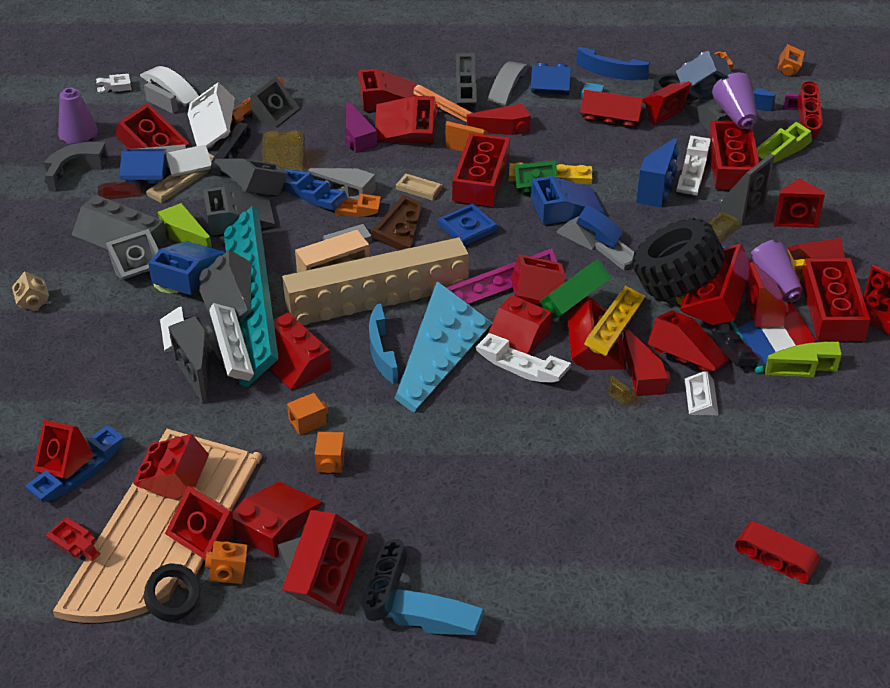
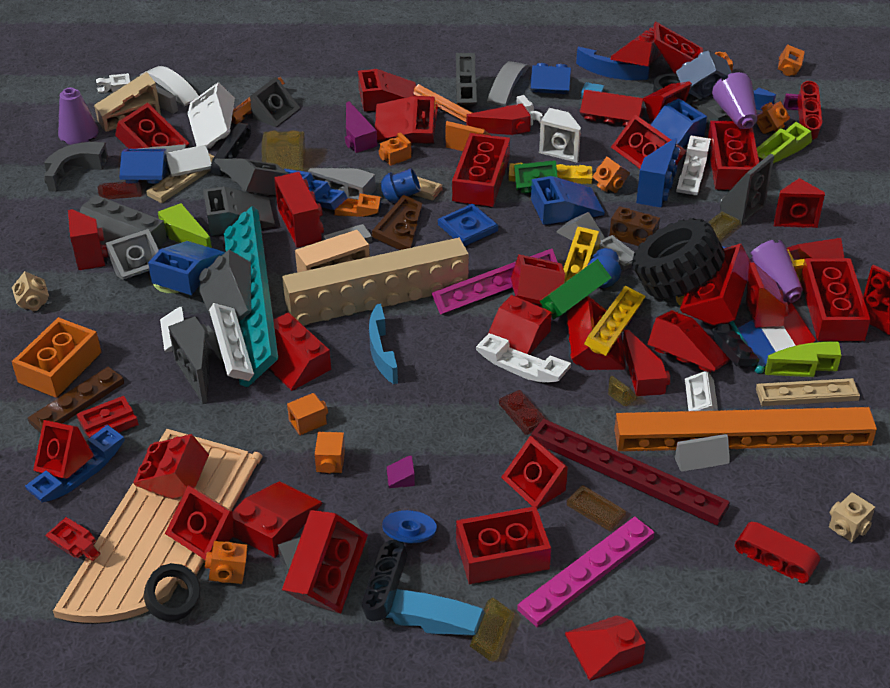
medium azure wing [394,281,493,412] -> none
blue slope [576,205,623,248] -> none
none -> orange brick [12,317,102,398]
none -> reddish brown plate [28,366,124,433]
none -> red slope [68,209,108,270]
none -> red plate [77,396,139,438]
none -> tan wedge [94,72,161,132]
none -> red brick [274,172,324,248]
none -> orange brick [379,133,411,166]
none -> blue piece [381,168,421,203]
none -> blue dish [382,510,437,543]
none -> magenta slope [387,455,415,488]
none -> red brick [456,506,551,584]
none -> clear yellow tile [470,598,515,662]
none -> clear red plate [499,390,547,435]
none -> red slope [501,436,568,509]
none -> white plate [517,95,542,125]
none -> dark pink plate [517,516,655,627]
none -> dark red plate [531,418,730,526]
none -> white slope [539,108,581,162]
none -> yellow slope [564,226,601,283]
none -> red slope [565,615,646,681]
none -> clear orange tile [567,485,626,531]
none -> blue piece [587,248,621,288]
none -> orange brick [592,157,630,193]
none -> reddish brown brick [609,206,660,246]
none -> red slope [610,28,661,66]
none -> red slope [611,114,686,168]
none -> orange brick [614,407,877,452]
none -> blue slope [651,99,707,147]
none -> red slope [654,22,703,74]
none -> light grey slope [675,434,730,471]
none -> orange brick [756,101,790,134]
none -> tan tile [756,378,860,406]
none -> tan brick [829,492,875,542]

